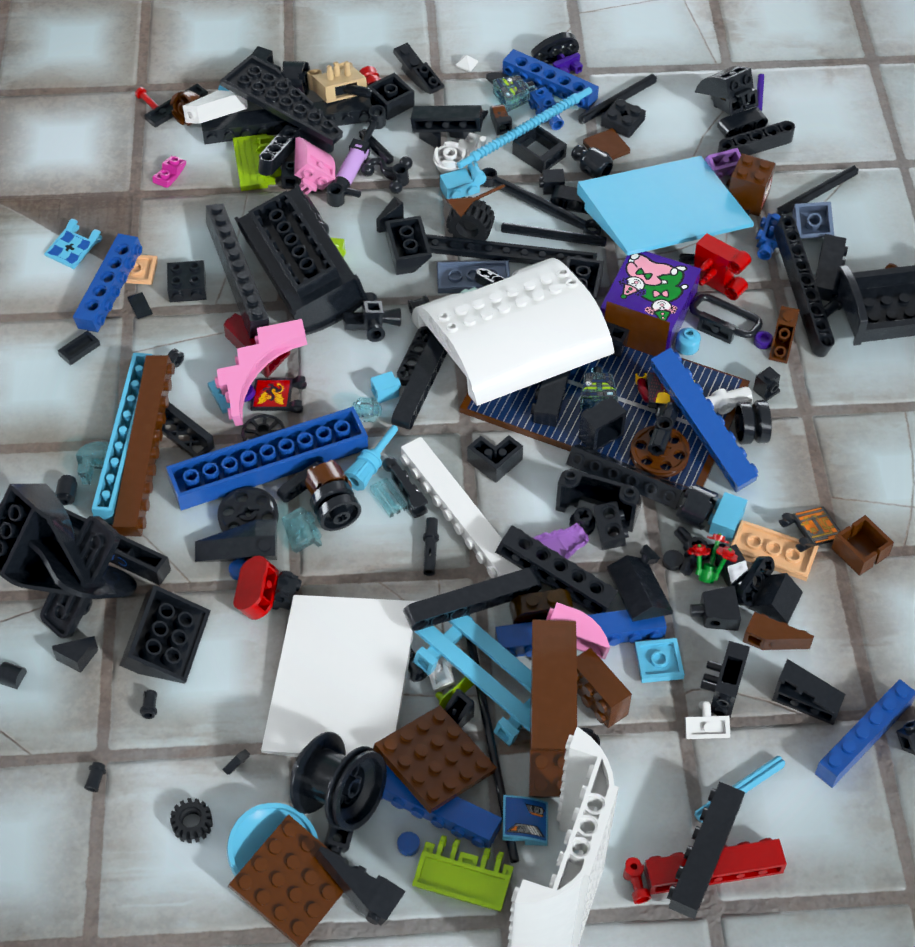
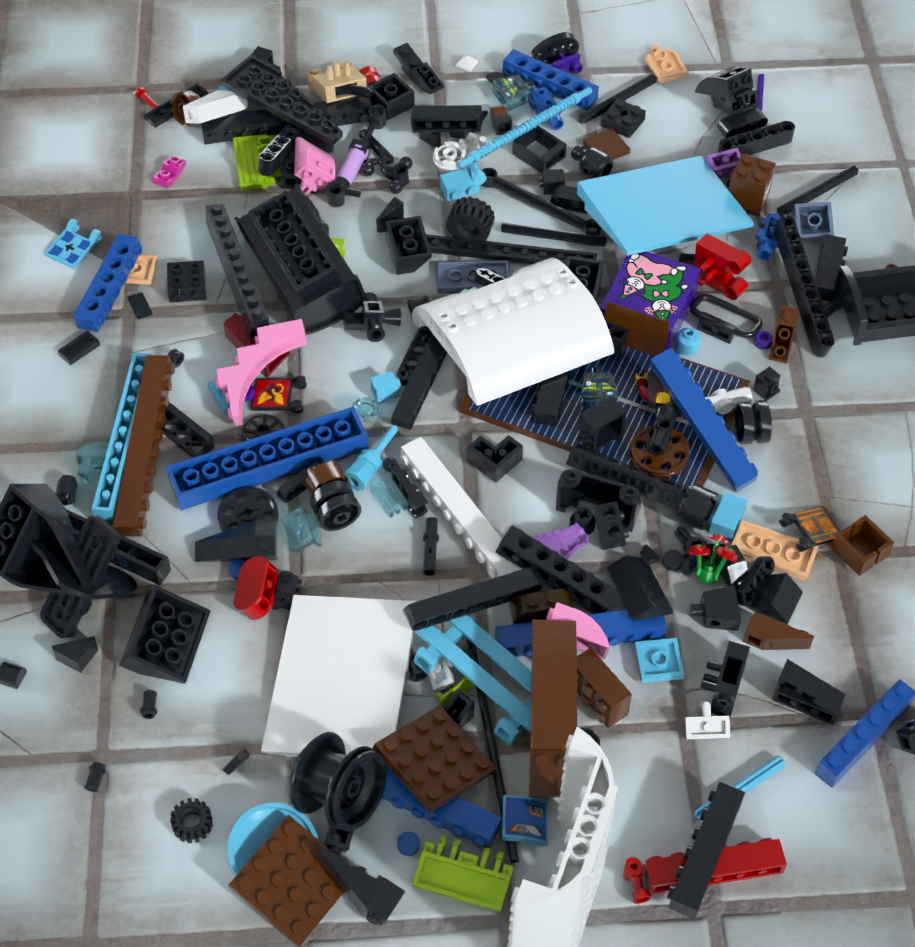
black brick [282,61,310,95] -> none
reddish brown piece [446,184,505,217] -> none
none -> light nougat tile [645,44,689,83]

